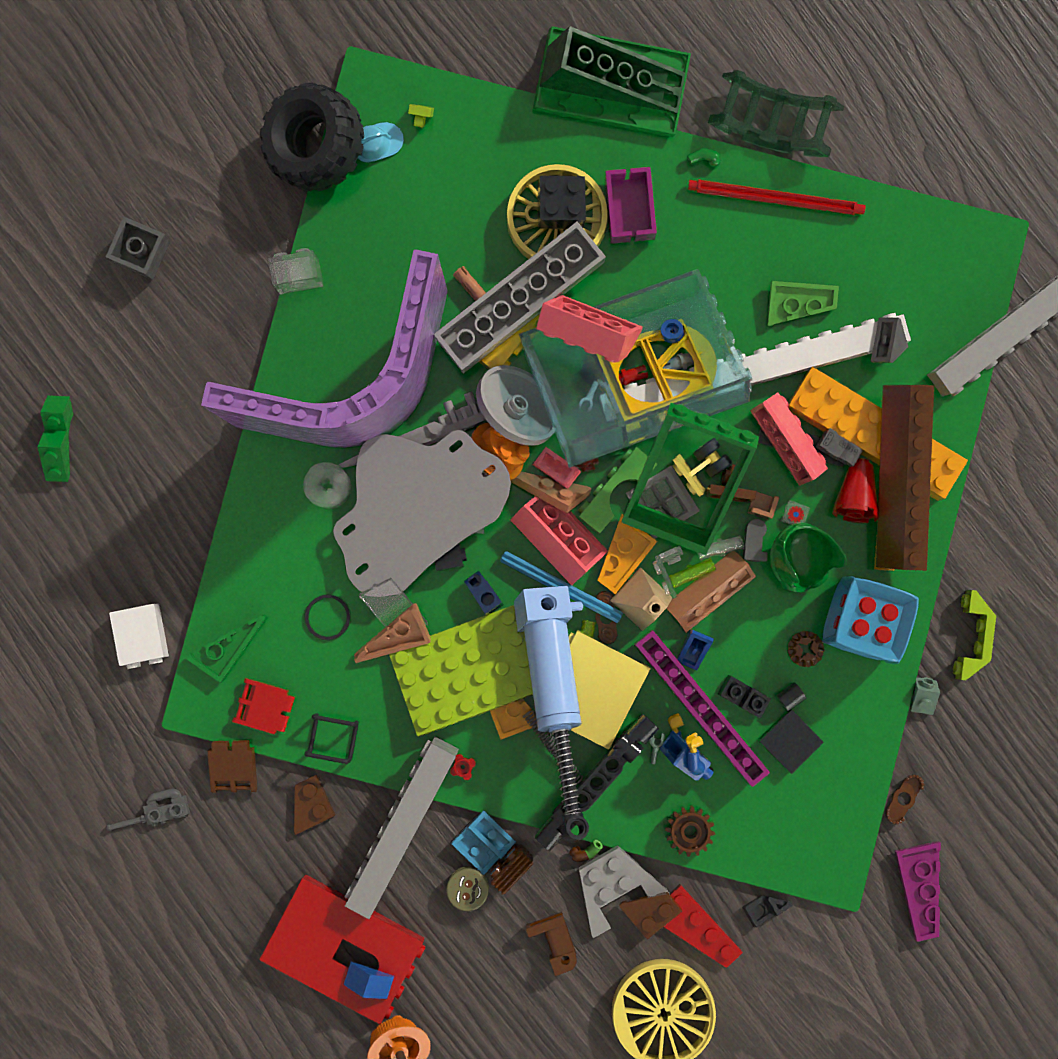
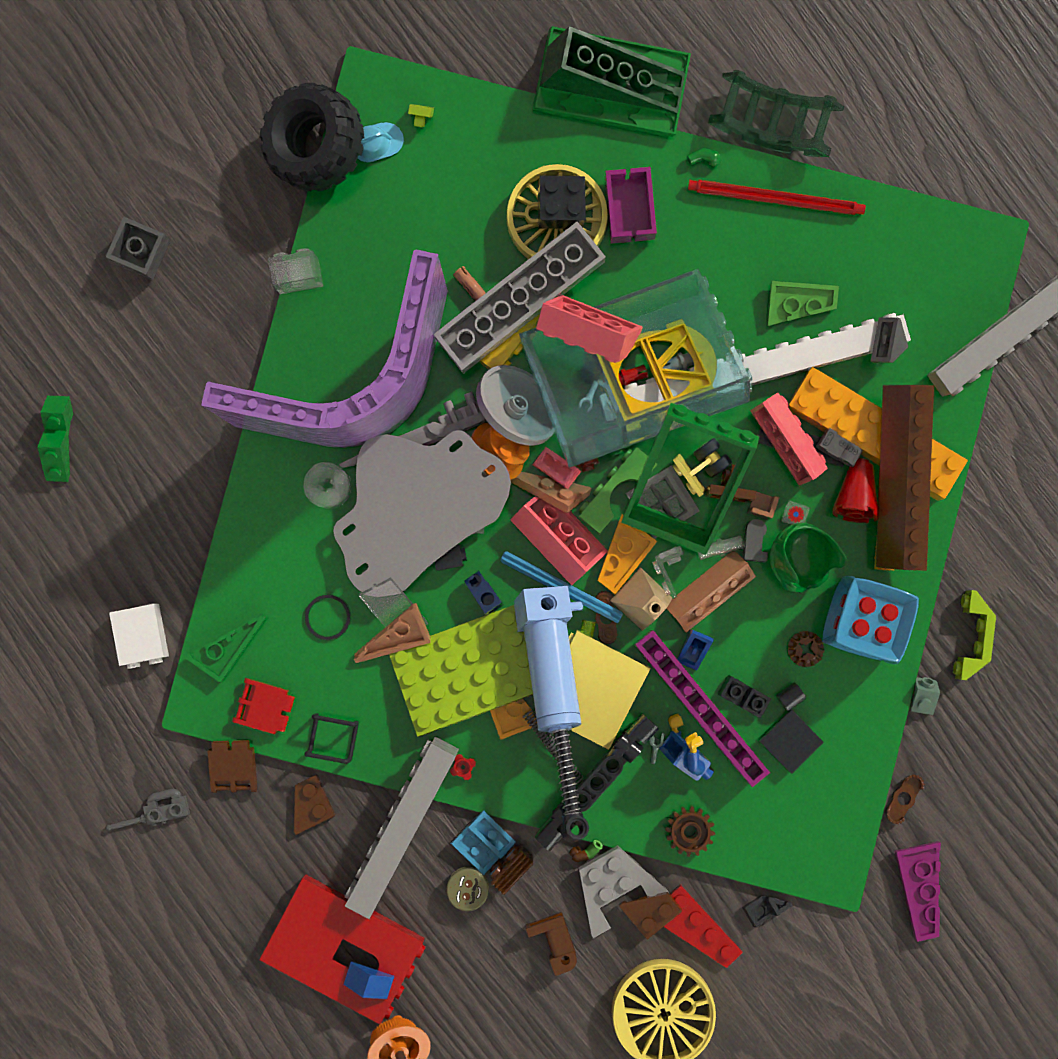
blue tile [661,319,684,343] -> none
clear neon green pin [669,557,716,588] -> none

